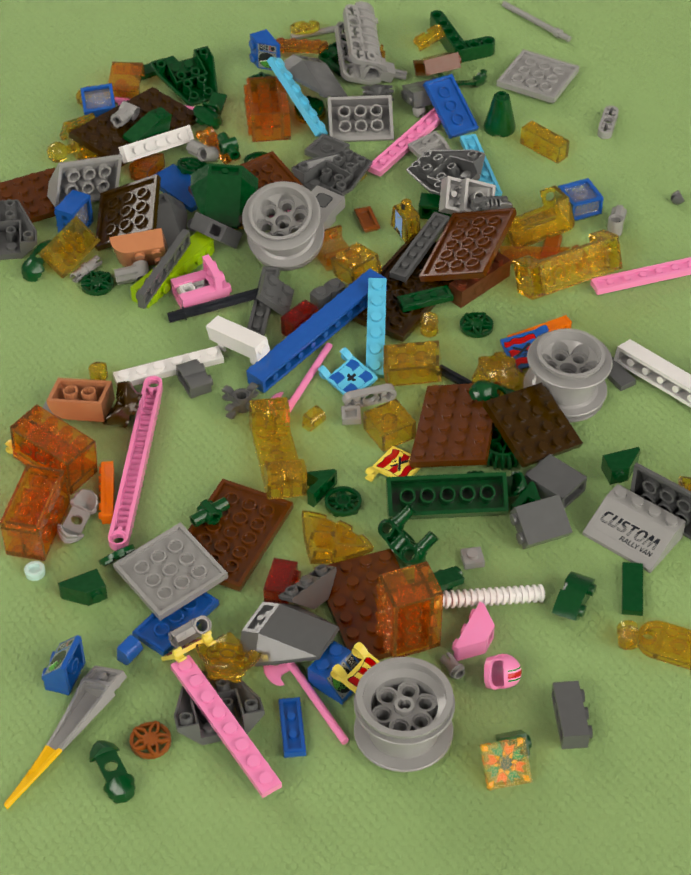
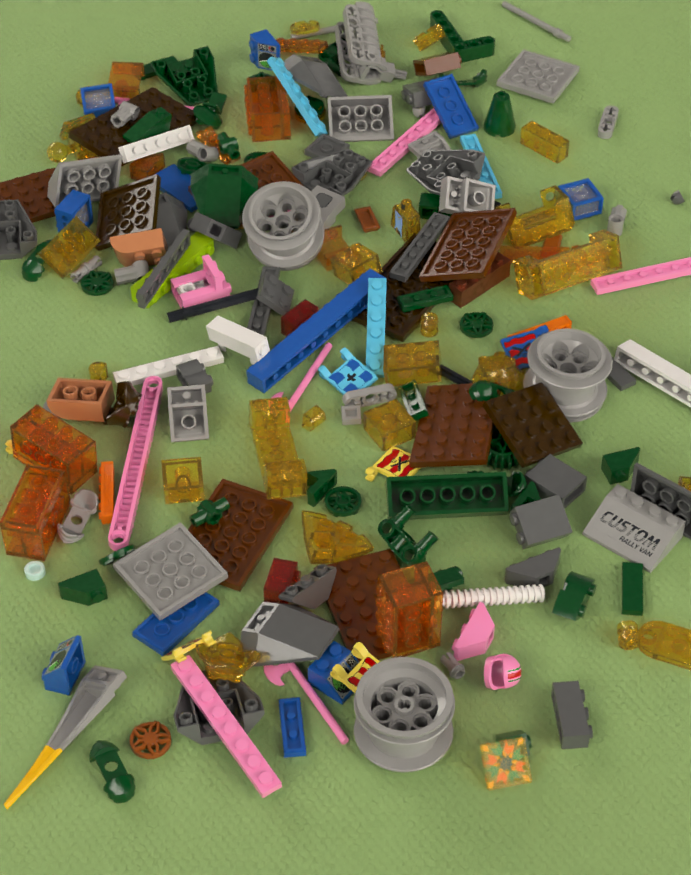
blue brick [117,635,143,665] -> none
light grey piece [168,615,212,648] -> none
dark grey pin [222,382,263,420] -> none
dark grey brick [310,278,345,313] -> none
dark grey pin [361,84,394,101] -> none
light grey plate [460,547,485,570] -> none
dark grey hinge [470,196,513,211] -> none
none -> clear yellow slope [161,457,205,504]
none -> light grey slope [167,384,209,442]
none -> dark green tile [398,380,429,422]
none -> dark grey slope [505,547,561,587]

